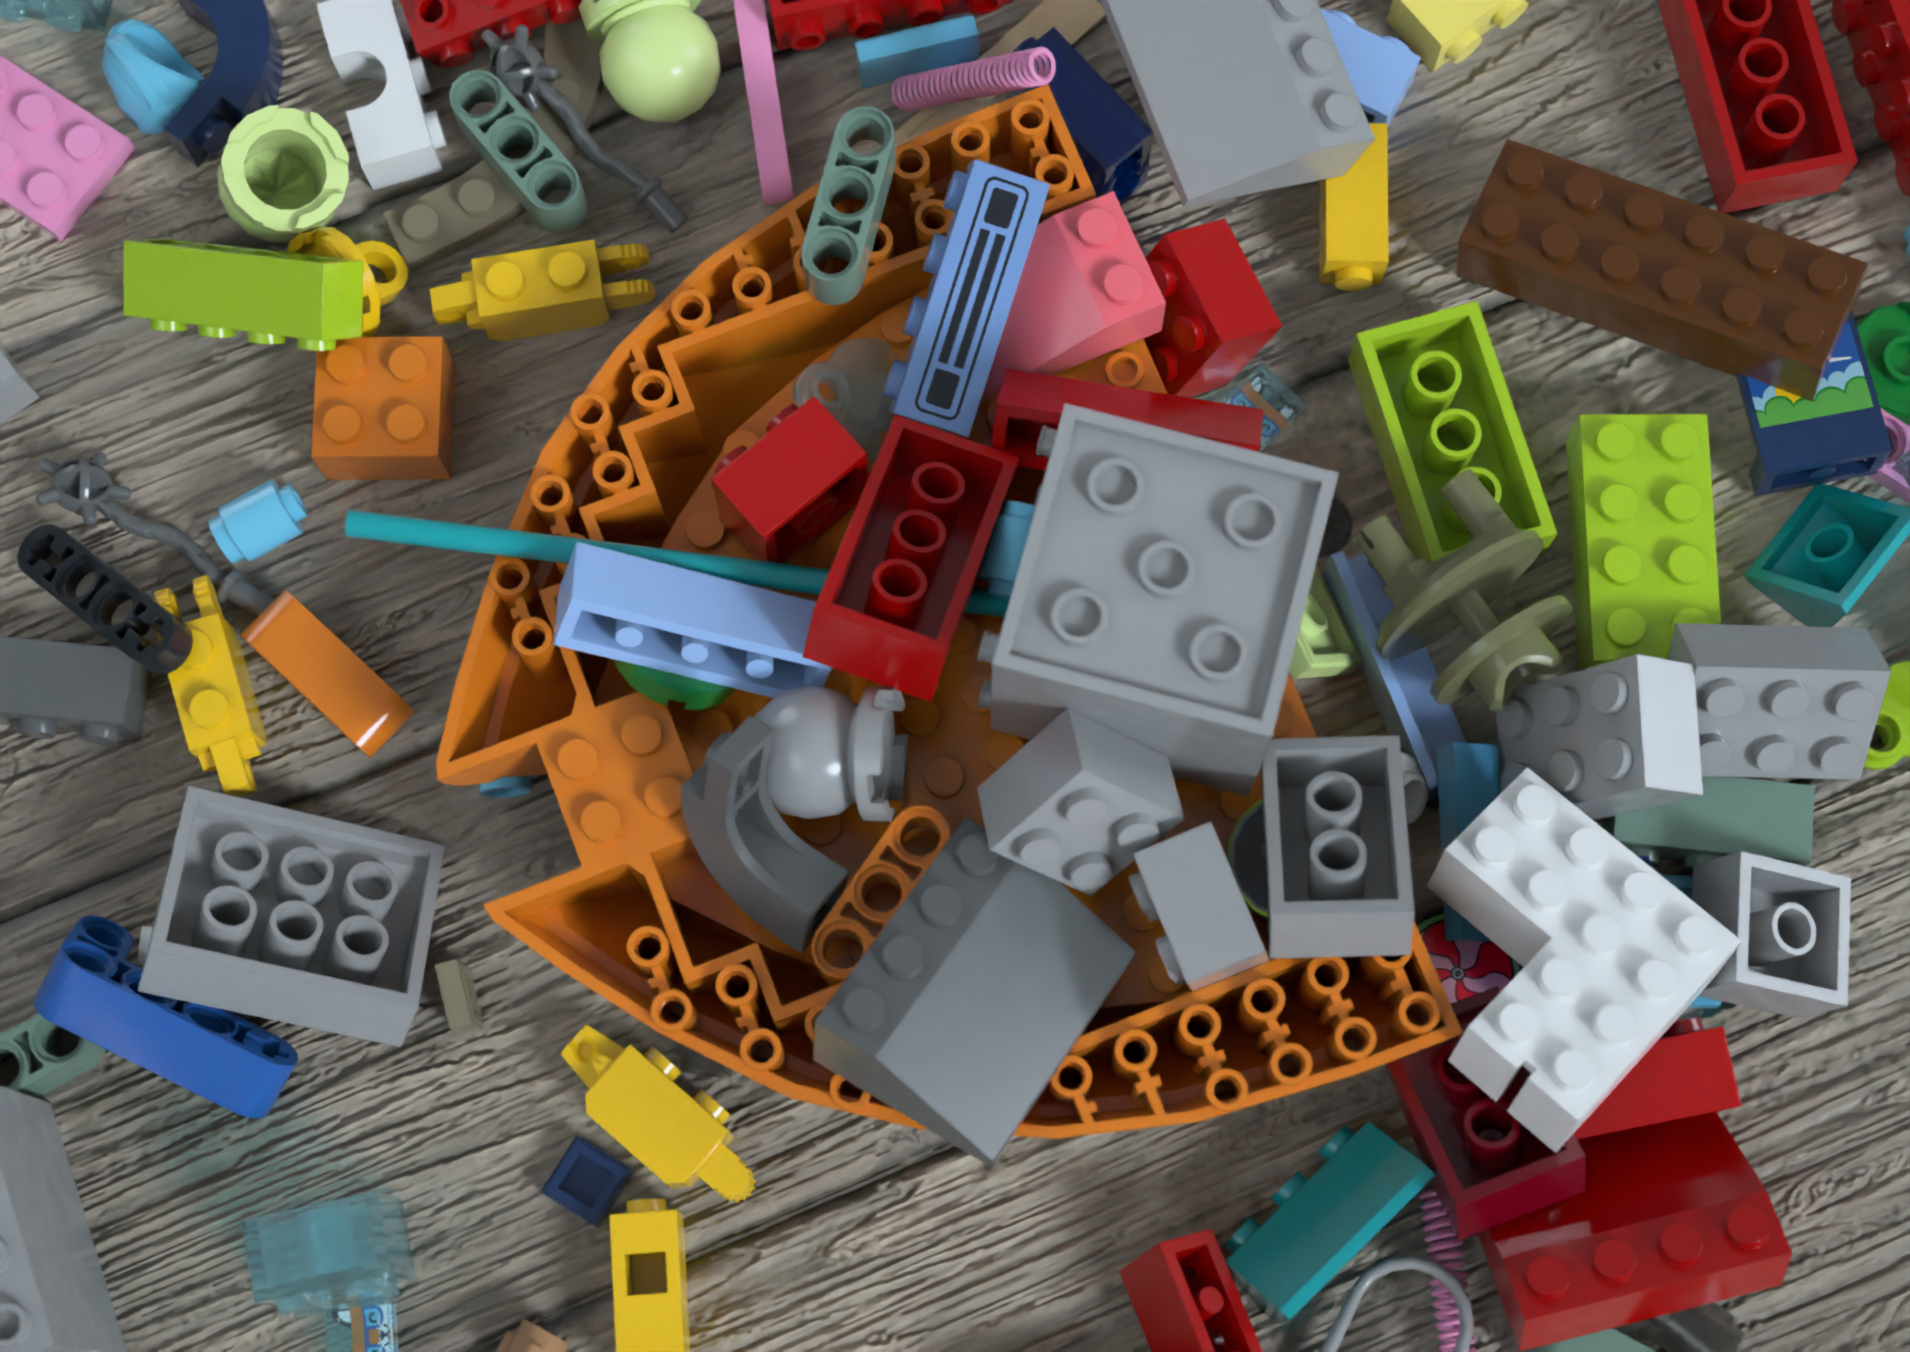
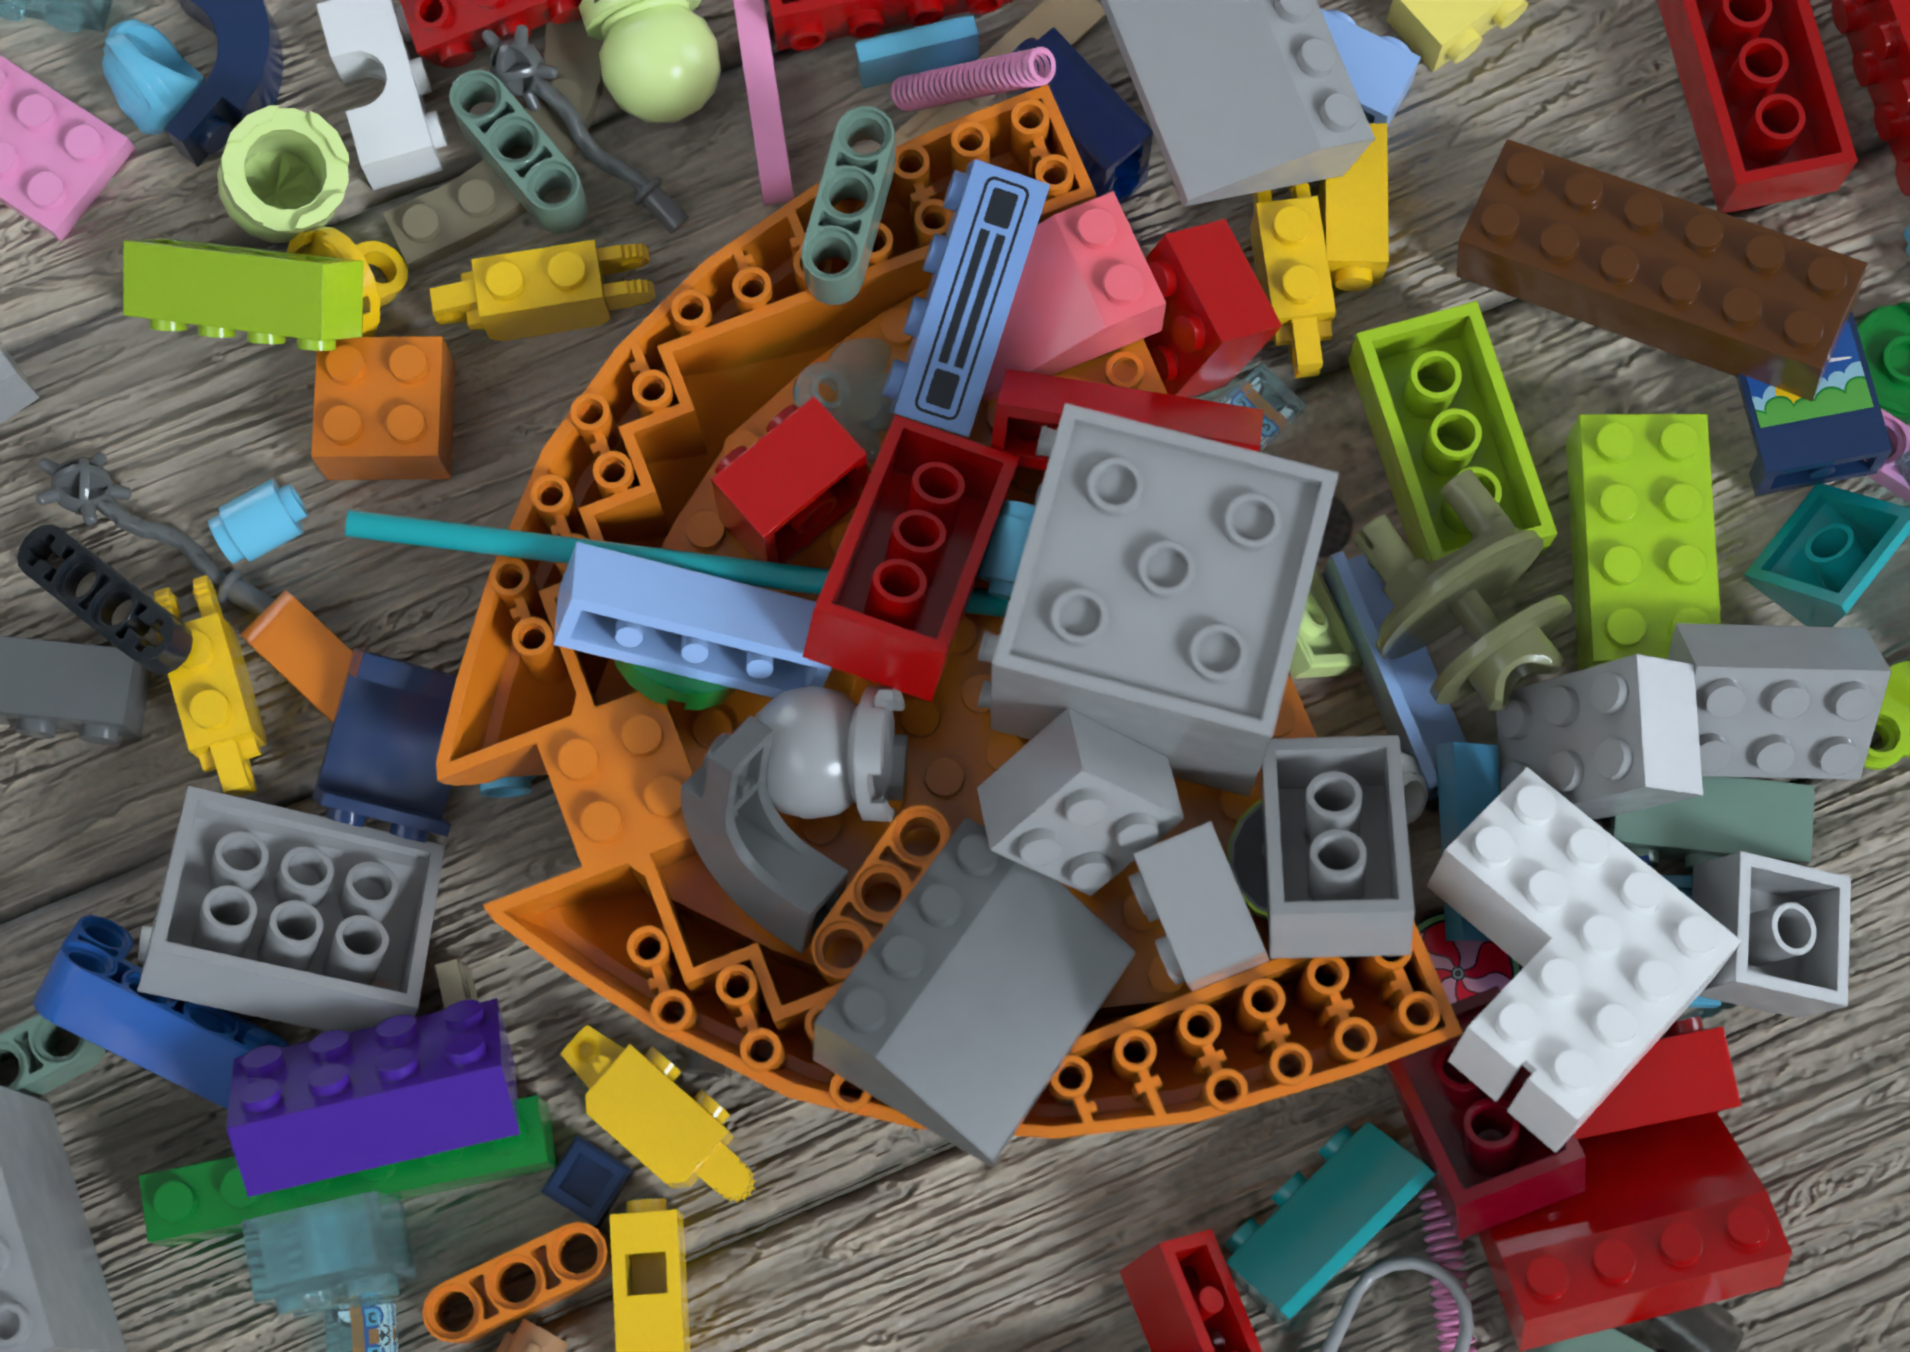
none -> green brick [139,1095,558,1247]
none -> dark purple brick [226,998,520,1197]
none -> dark blue panel [312,648,457,843]
none -> orange beam [422,1222,612,1344]
none -> yellow hinge [1251,182,1336,378]

